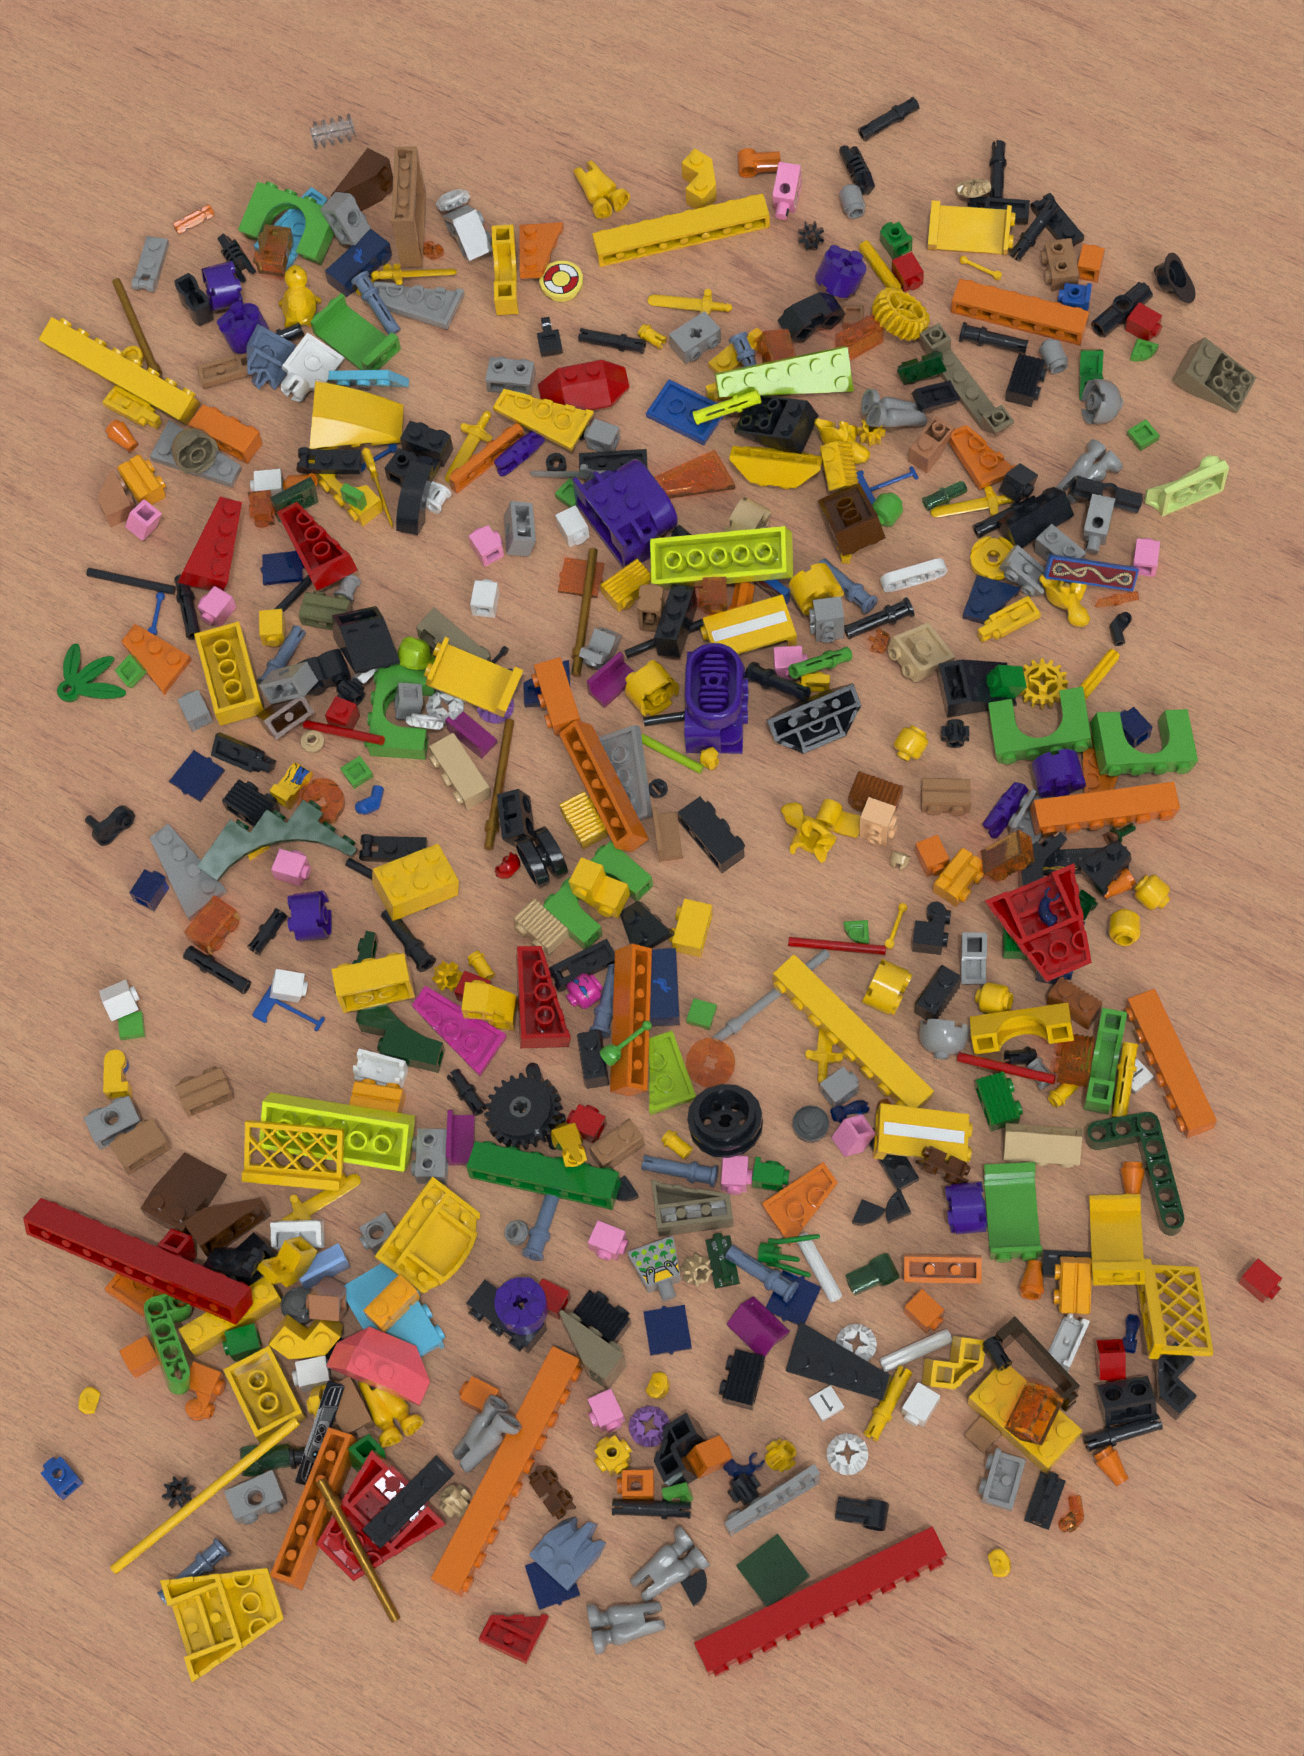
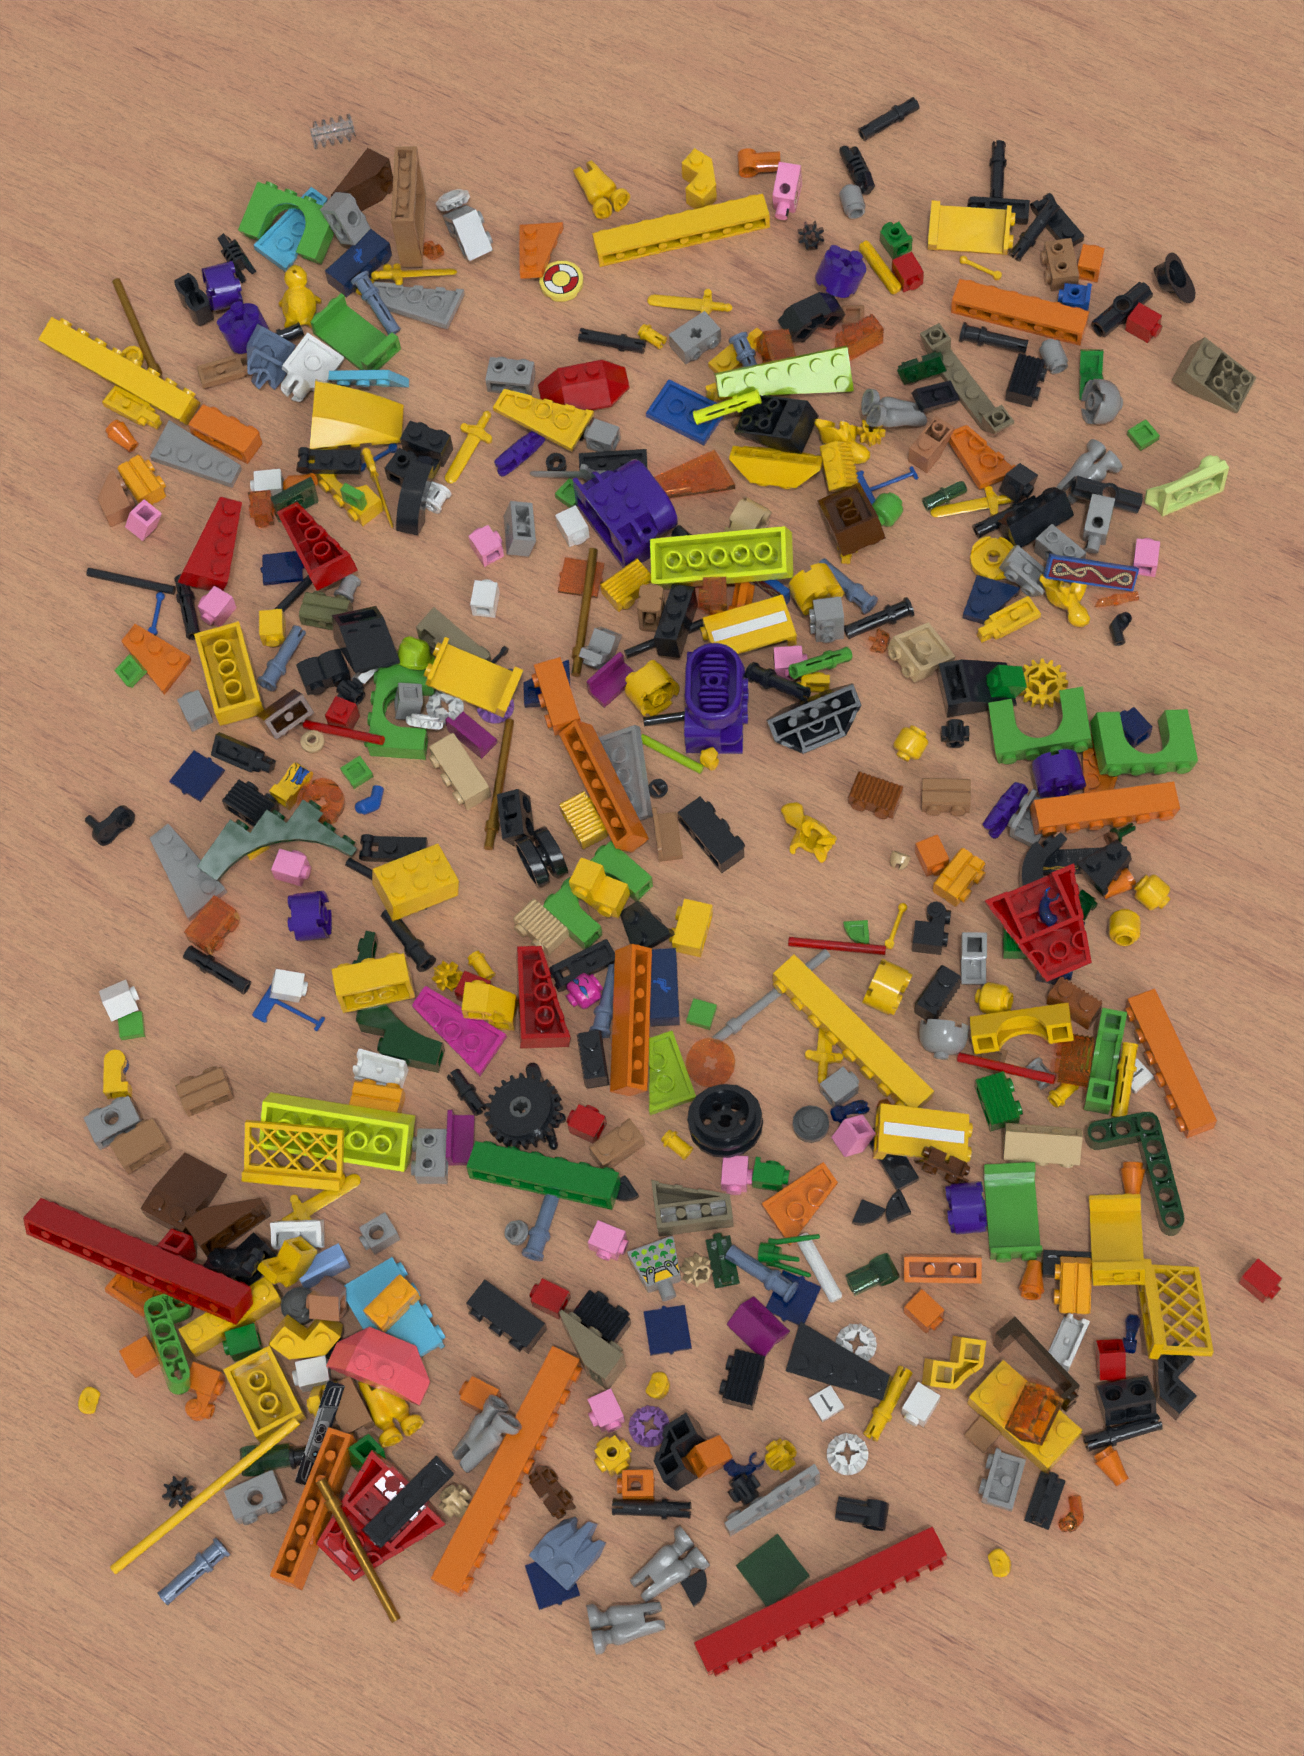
blue brick [40,1456,83,1500] -> none
green plant [57,643,126,702] -> none
clear blue brick [129,869,169,911] -> none
light grey plate [132,236,169,292] -> none
yellow wedge [160,1568,284,1683] -> none
dark tan cylinder [171,428,218,474] -> none
orange axle [173,204,214,234] -> none
black pin [247,908,288,956] -> none
clear orange brick [253,224,293,277] -> none
light grey brick [259,662,318,704] -> none
yellow slope [374,1177,480,1294] -> none
orange plate [449,423,524,494] -> none
red wing [479,1614,549,1664] -> none
yellow arch [492,224,519,315] -> none
red plate [494,852,520,879] -> none
dark purple brick [494,1277,548,1335] -> none
black plate [537,317,563,357] -> none
yellow animal [551,1122,587,1167] -> none
bright green hinge [599,1021,652,1066] -> none
sand blue pin [641,1155,719,1188] -> none
bright green tile [662,1482,693,1502] -> none
yellow panel [815,799,861,838] -> none
light nougat brick [859,797,899,846] -> none
yellow gear [871,287,930,341] -> none
white beam [880,558,948,593] -> none
white axle [880,1329,952,1372] -> none
tan gear [956,178,991,198] -> none
clear orange brick [980,829,1035,881] -> none
black pin [982,1336,1012,1372] -> none
black pin [1004,1046,1037,1066] -> none
yellow axle [1079,649,1120,700] -> none
bright green tile [1130,338,1159,362] -> none

